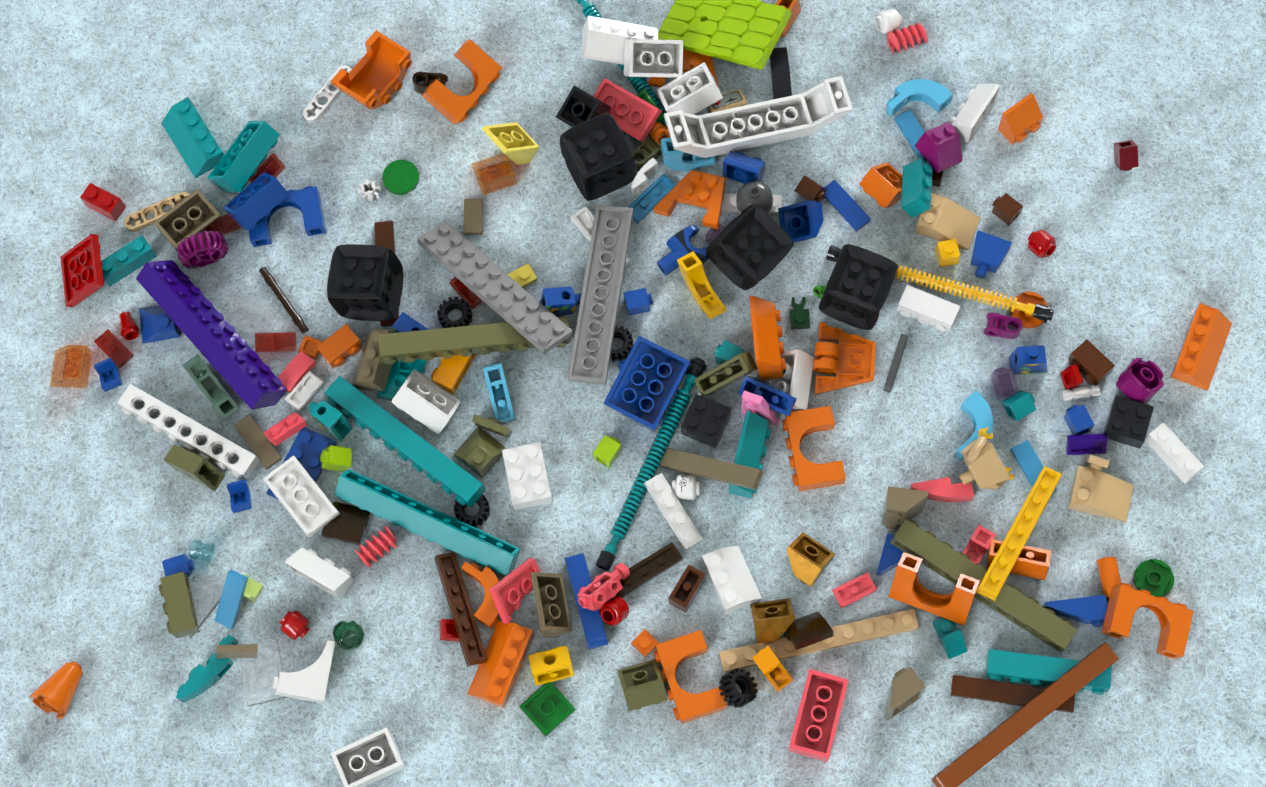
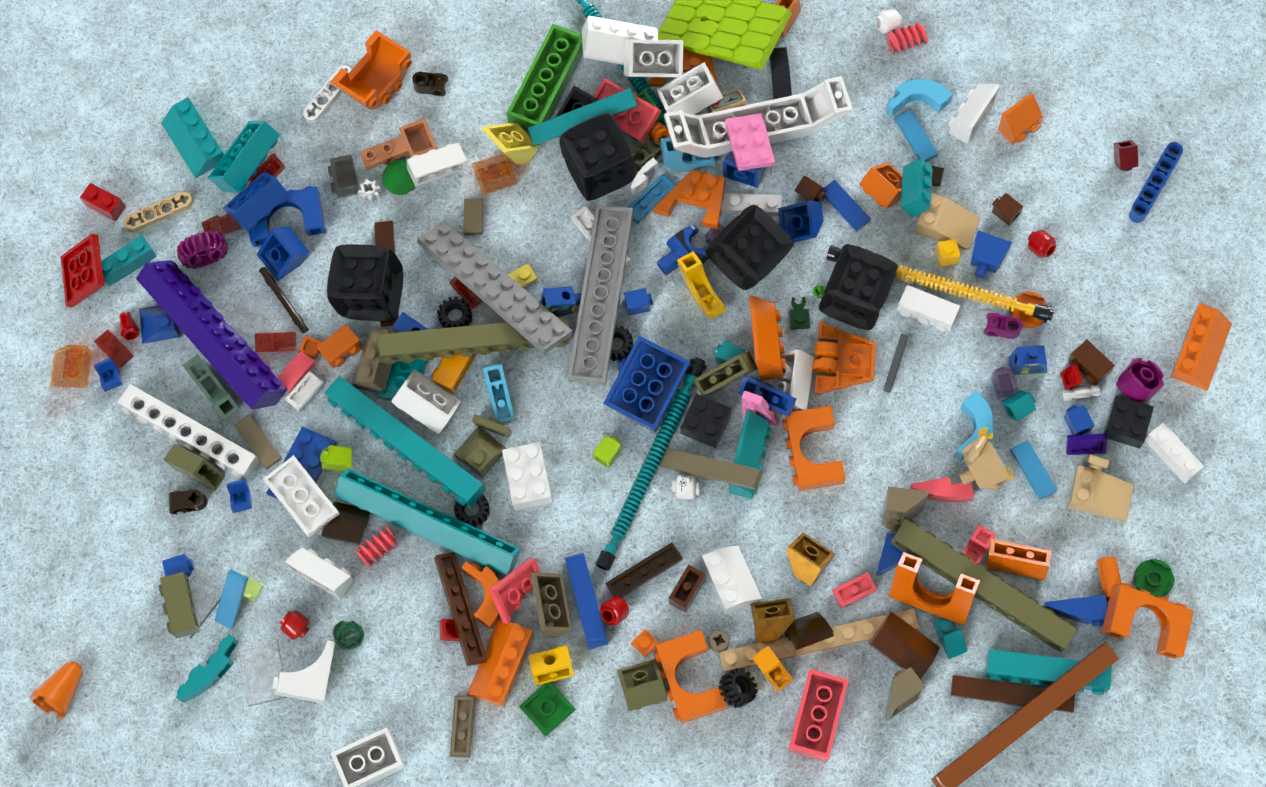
dark tan slope [153,189,221,250] -> none
clear light blue wheel [189,539,215,562] -> none
dark tan tile [216,644,258,659] -> none
coral plate [264,412,307,446] -> none
teal torso [308,400,353,442] -> none
orange arch [421,39,502,124] -> none
coral brick [577,563,630,611] -> none
white plate [644,473,703,550] -> none
dark grey cylinder [736,181,773,213] -> none
magenta slope [914,122,962,173] -> none
yellow tile [976,466,1062,601] -> none
none -> dark brown piece [169,490,208,514]
none -> blue slope [257,226,310,281]
none -> clear smoke brick [328,155,359,198]
none -> nougat plate [359,118,437,170]
none -> white brick [407,142,467,187]
none -> dark tan tile [450,696,475,758]
none -> bright green brick [506,24,583,131]
none -> teal tile [528,88,637,146]
none -> dark tan wheel [709,630,729,653]
none -> bright pink plate [725,113,775,171]
none -> reddish brown slope [868,611,940,680]
none -> blue beam [1129,142,1183,223]

